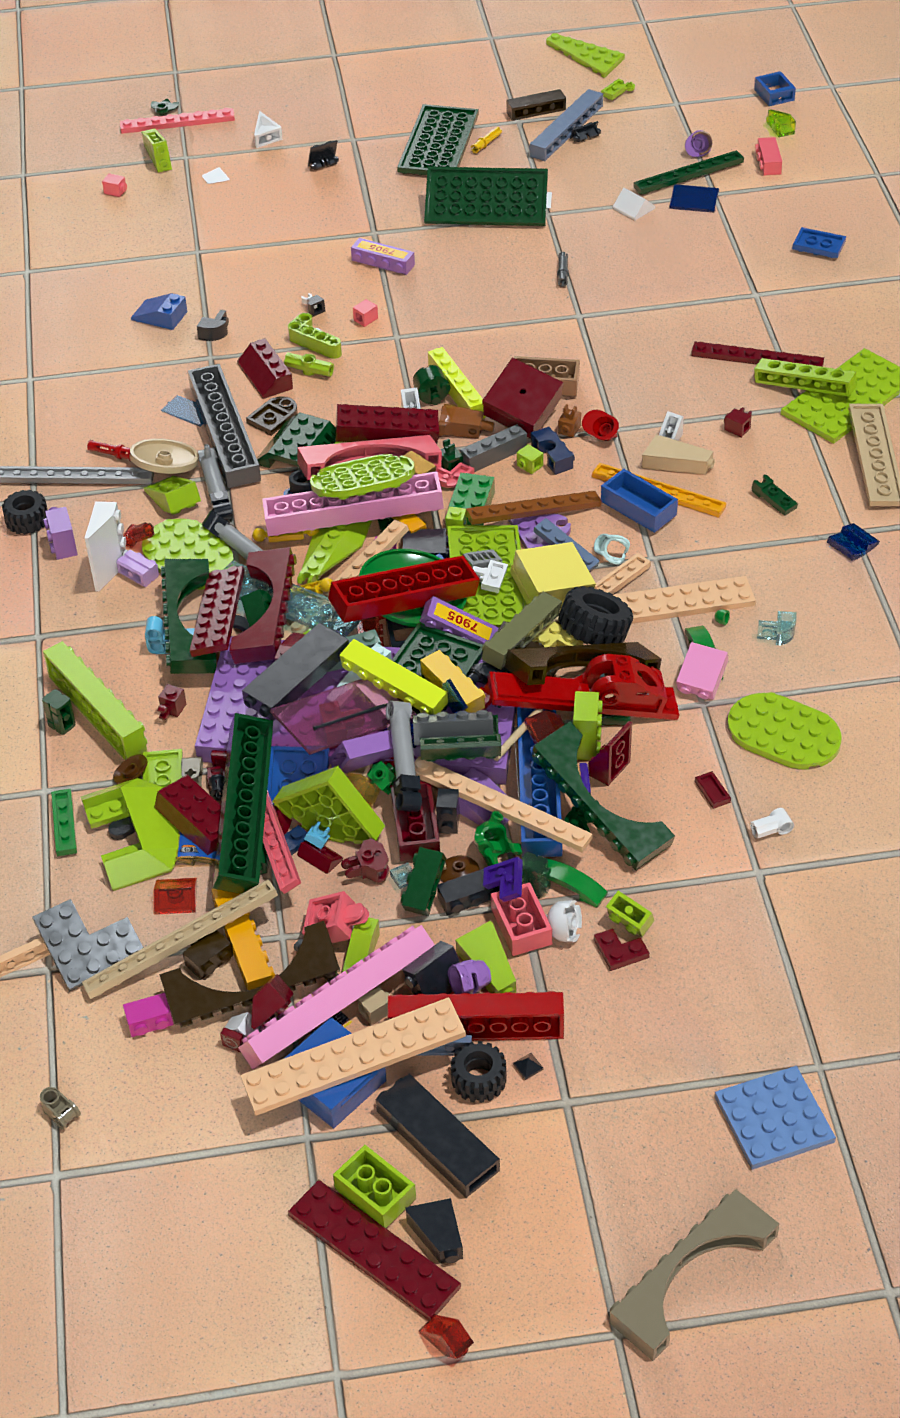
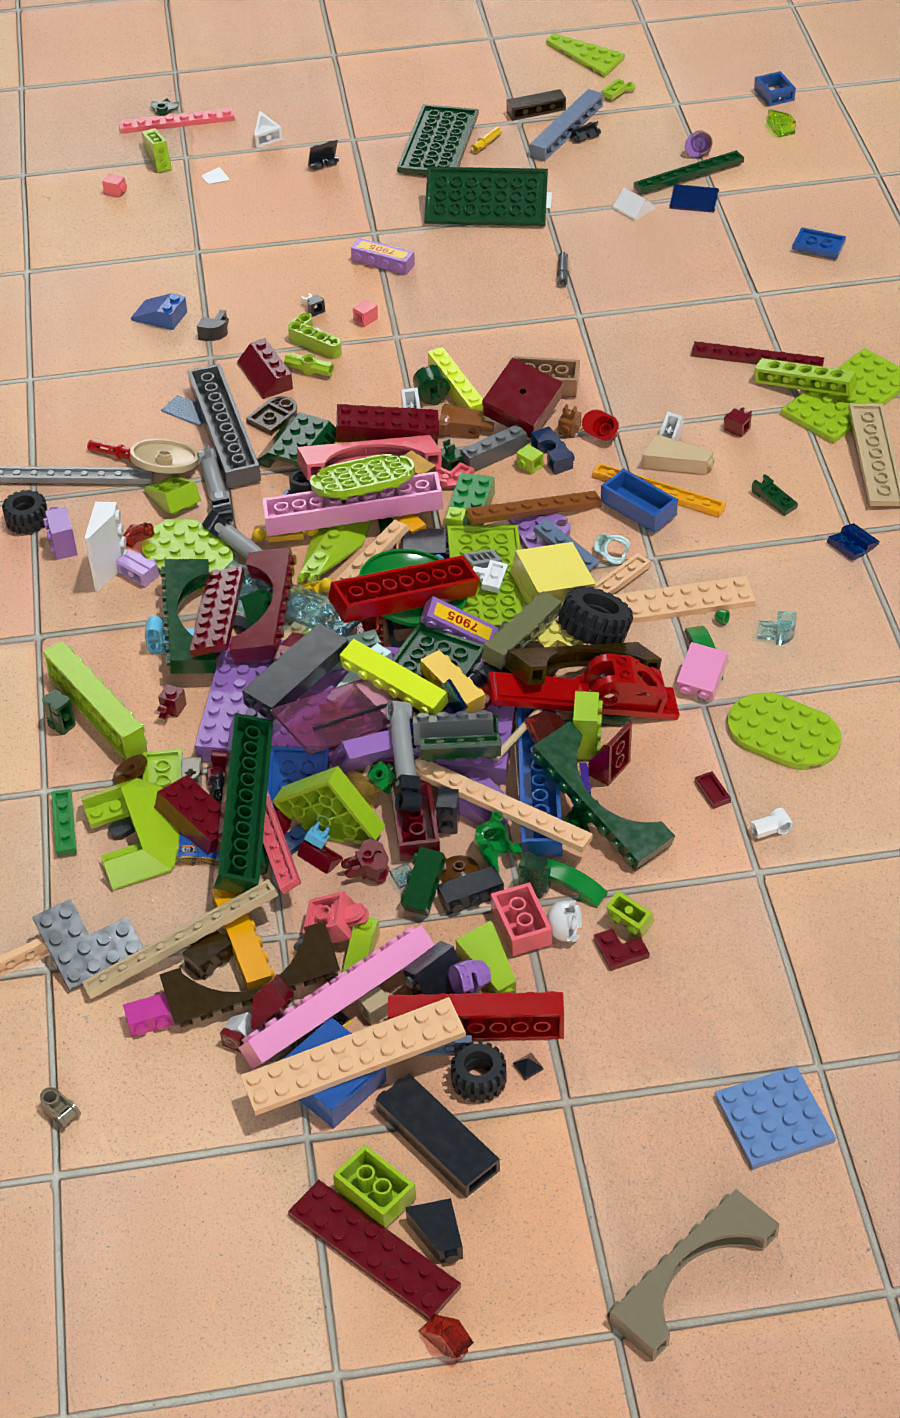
clear red slope [154,878,197,915] -> none
dark purple plate [483,857,523,902] -> none
coral brick [755,137,782,175] -> none

